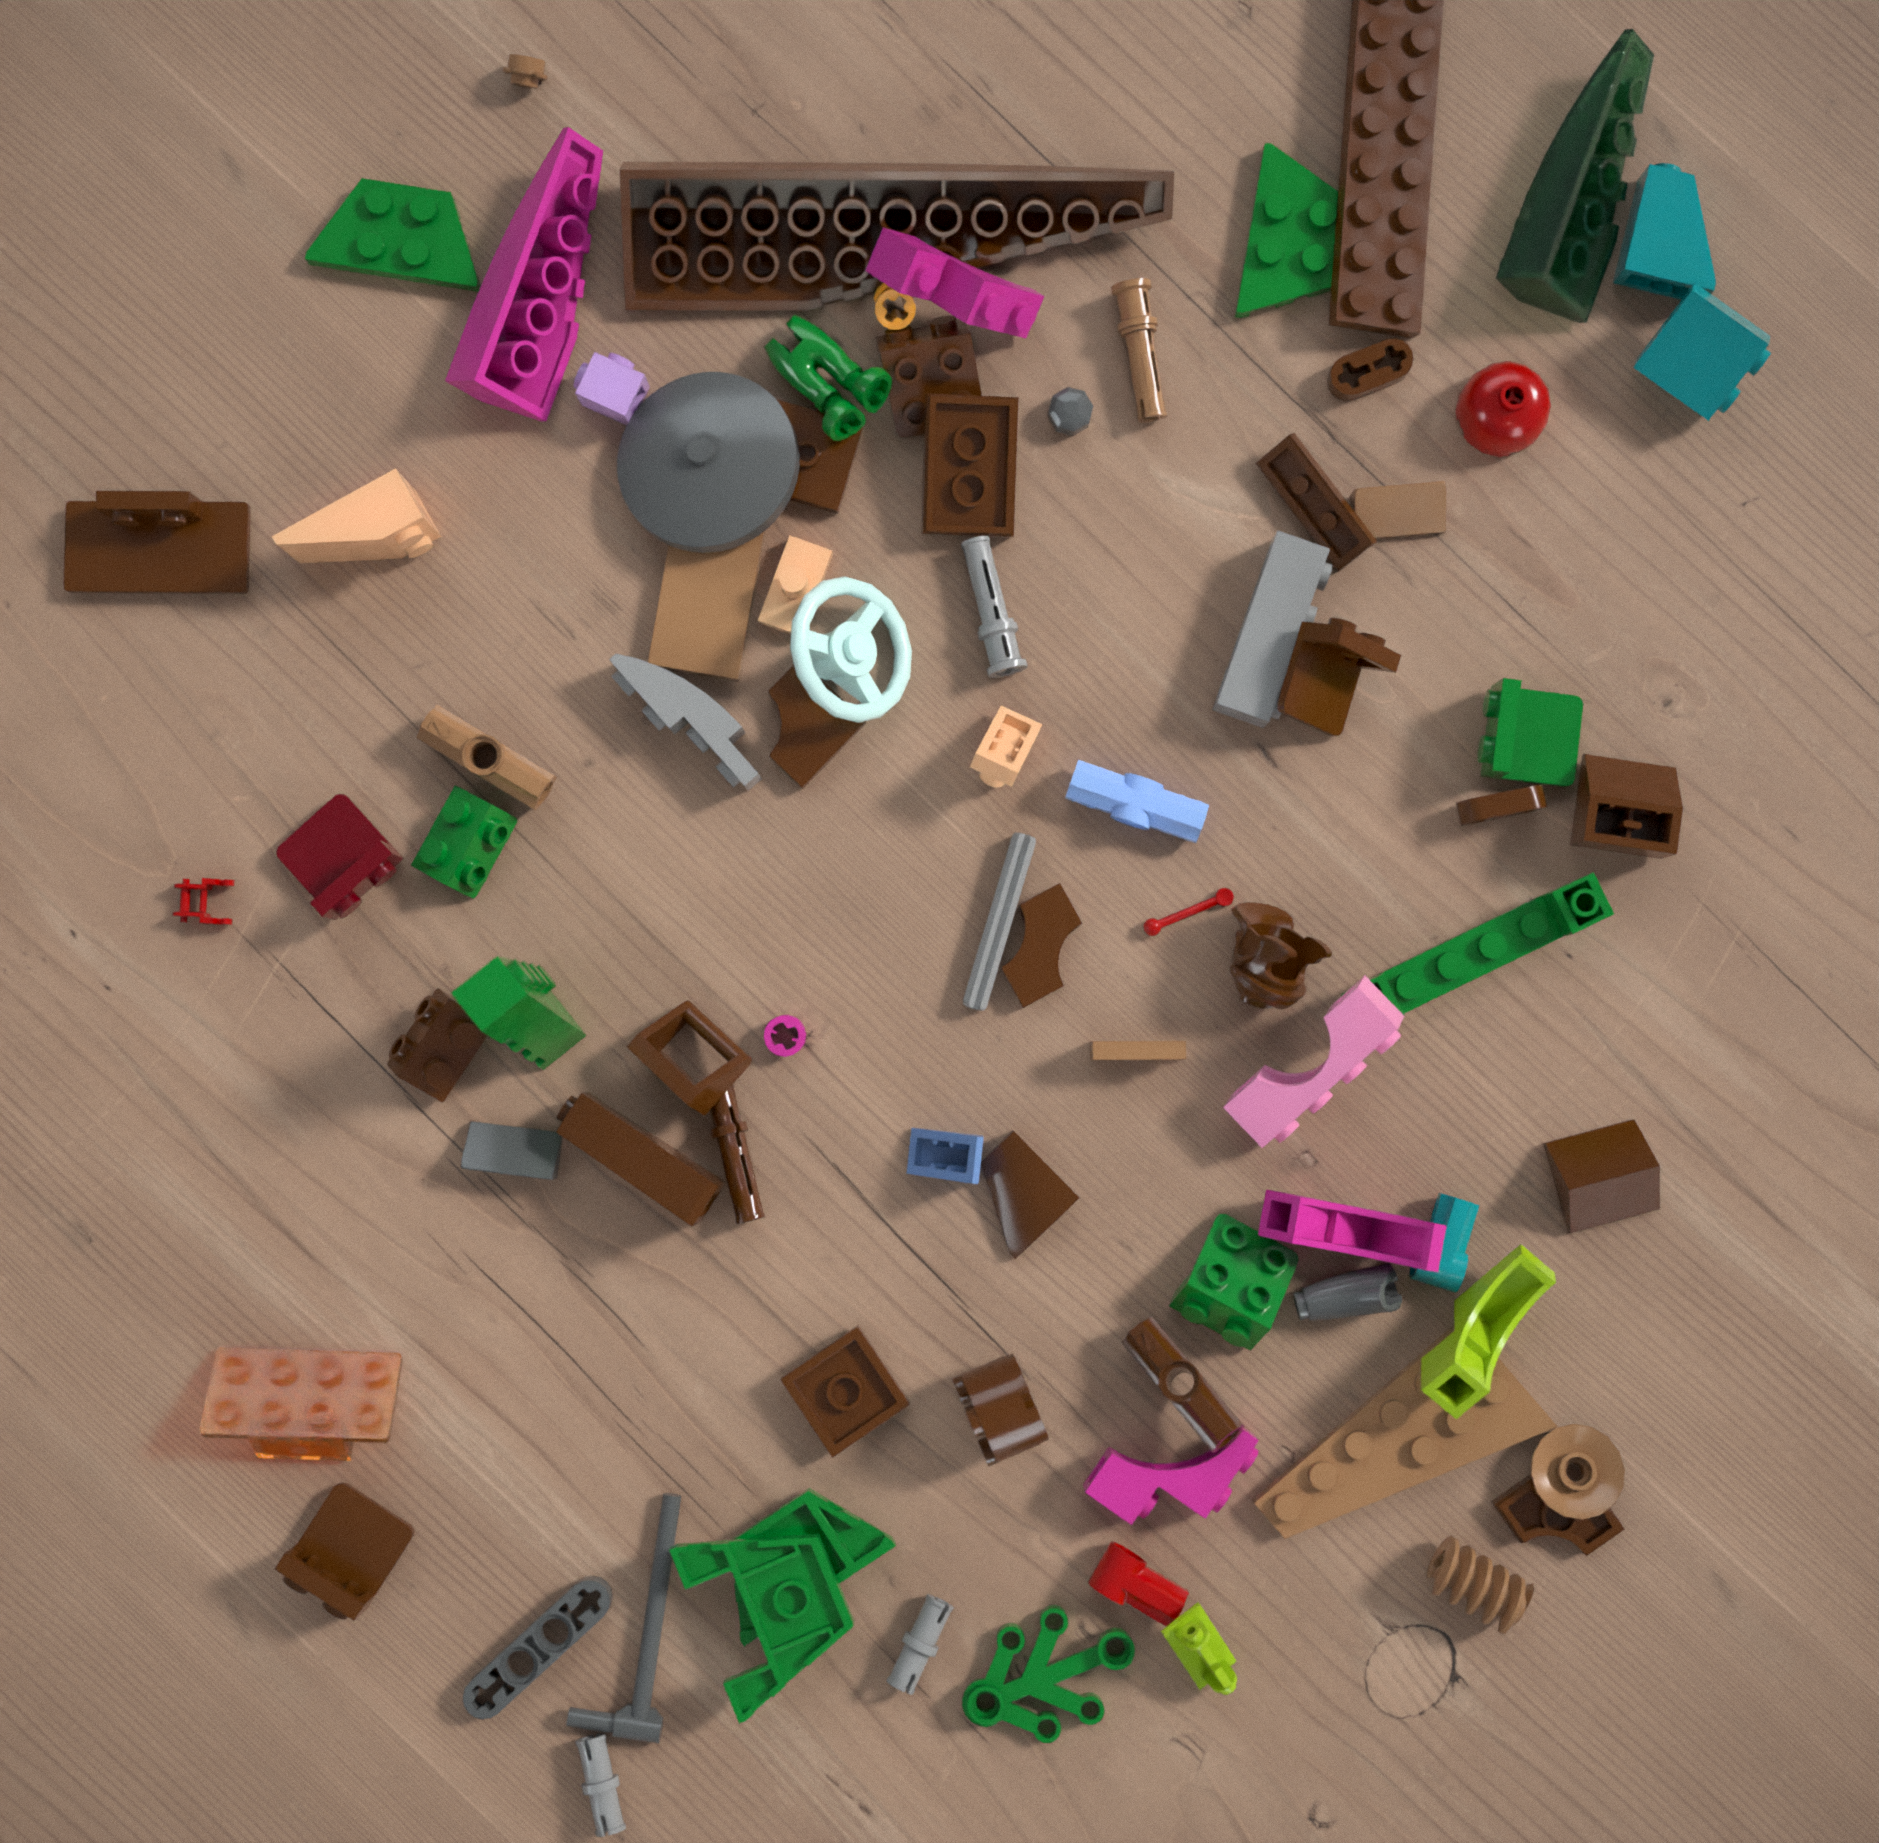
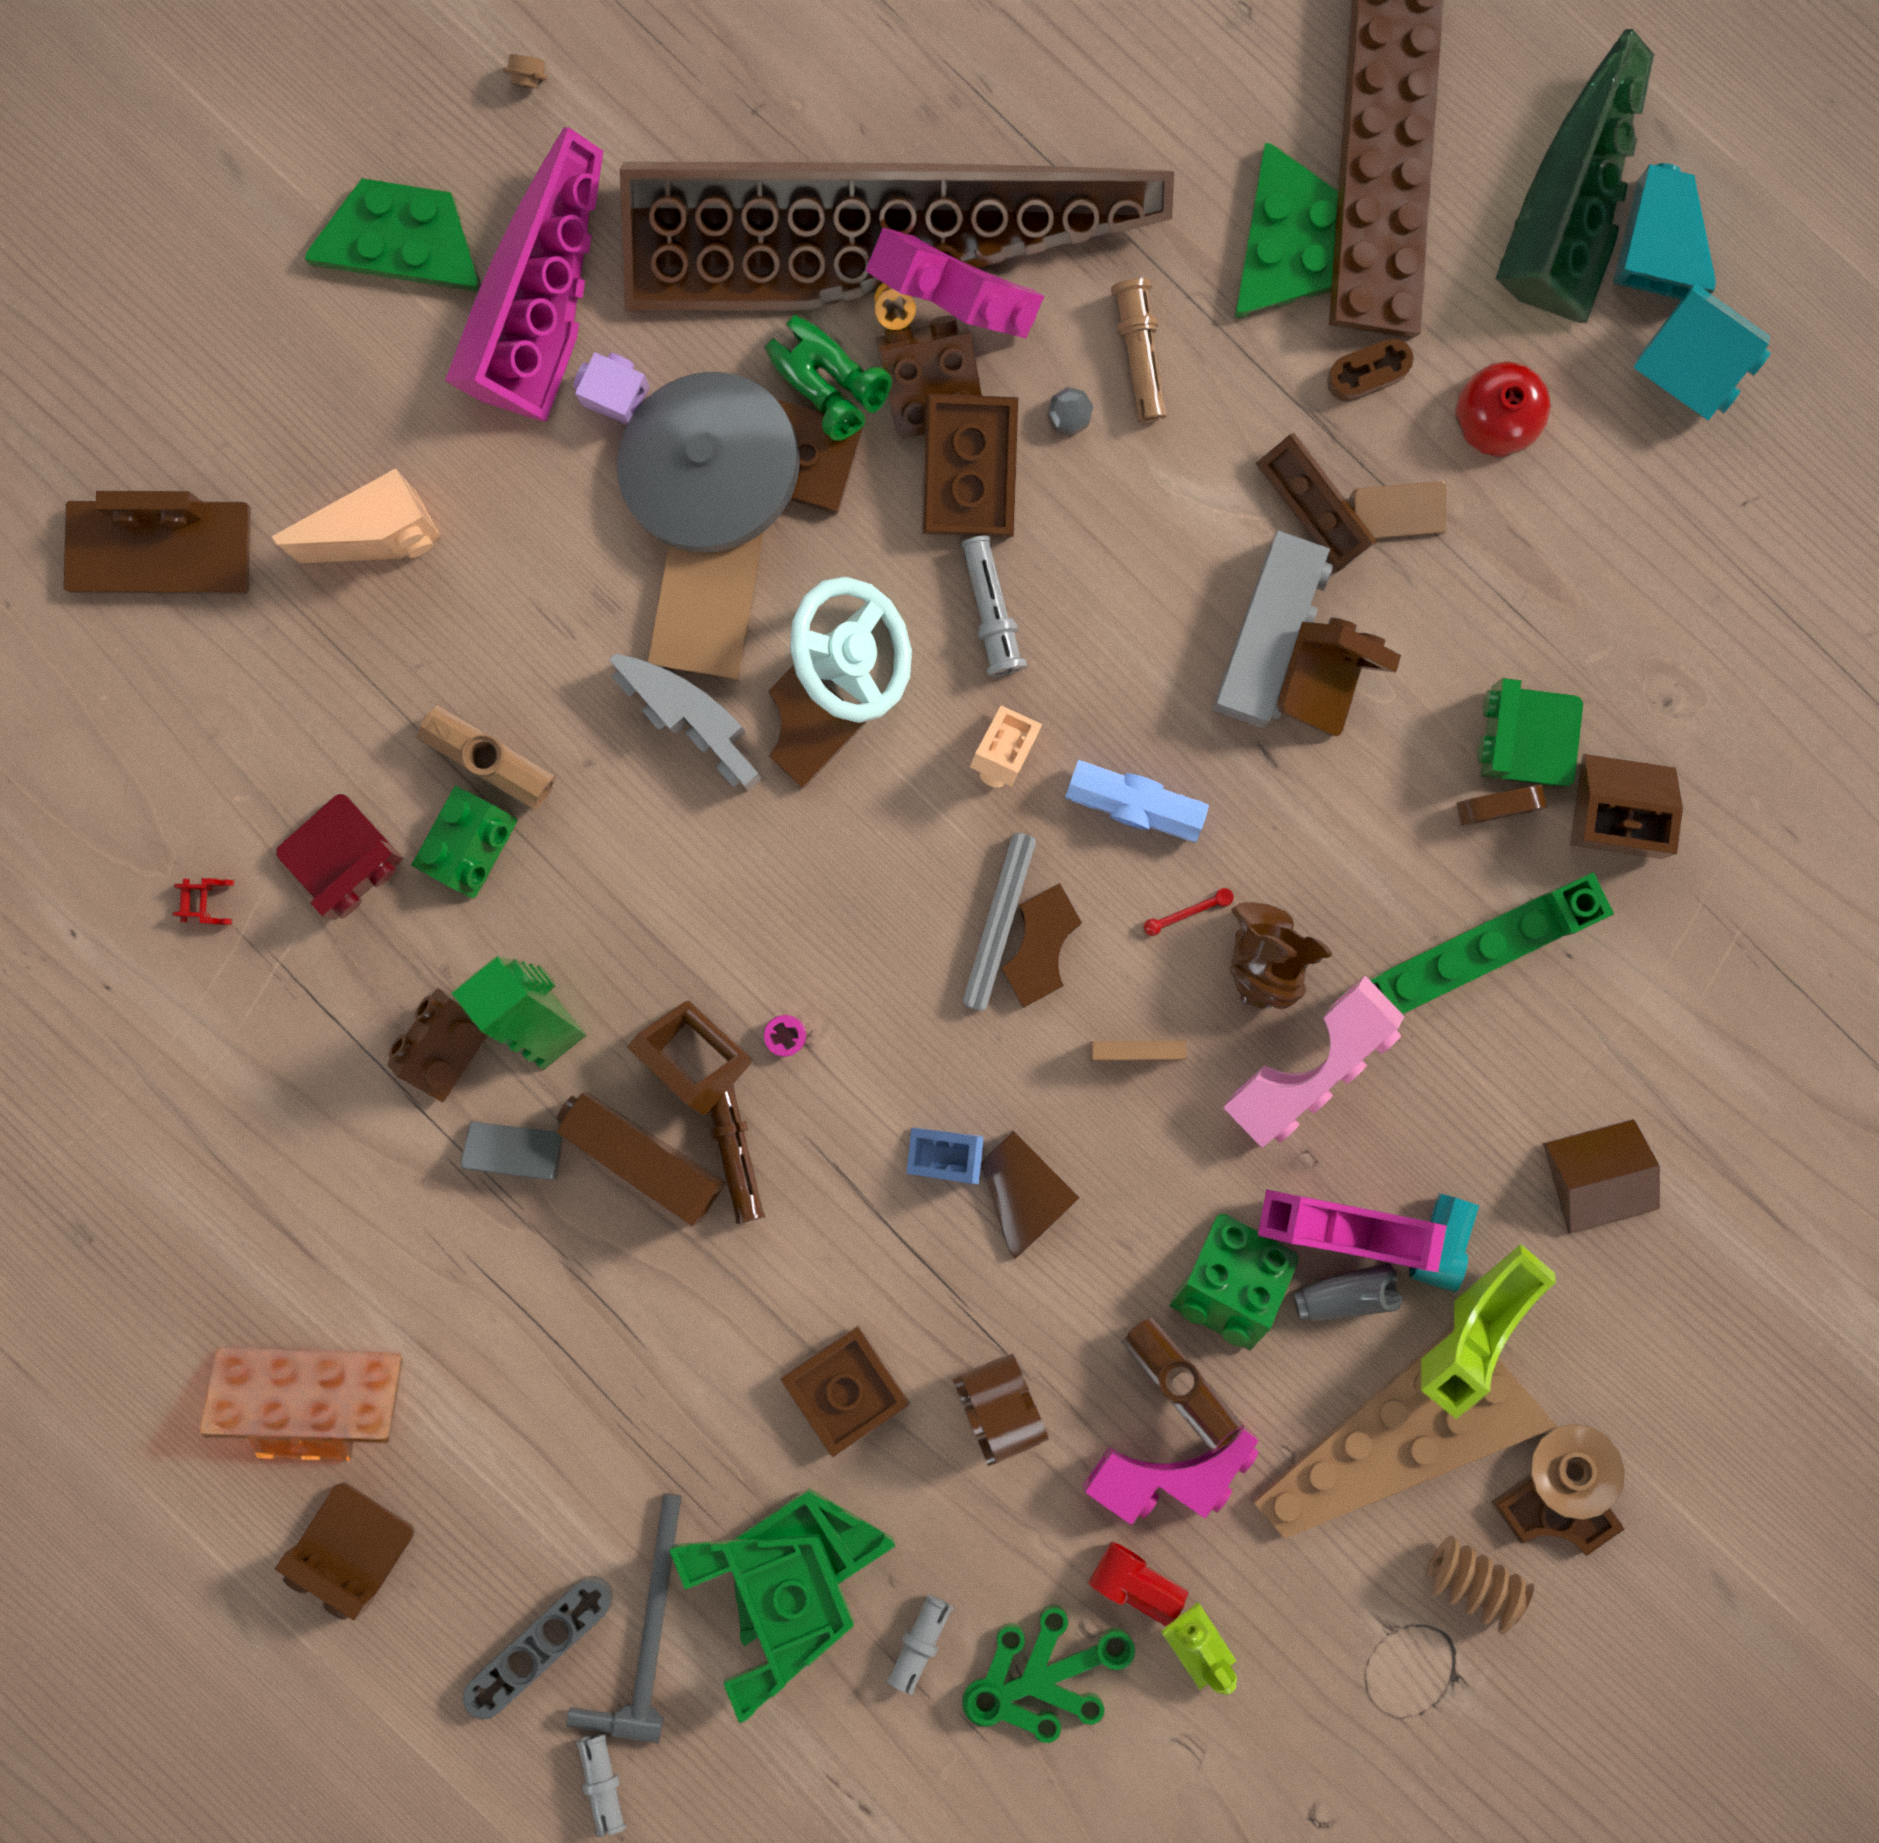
light nougat tile [758,535,833,635] -> none

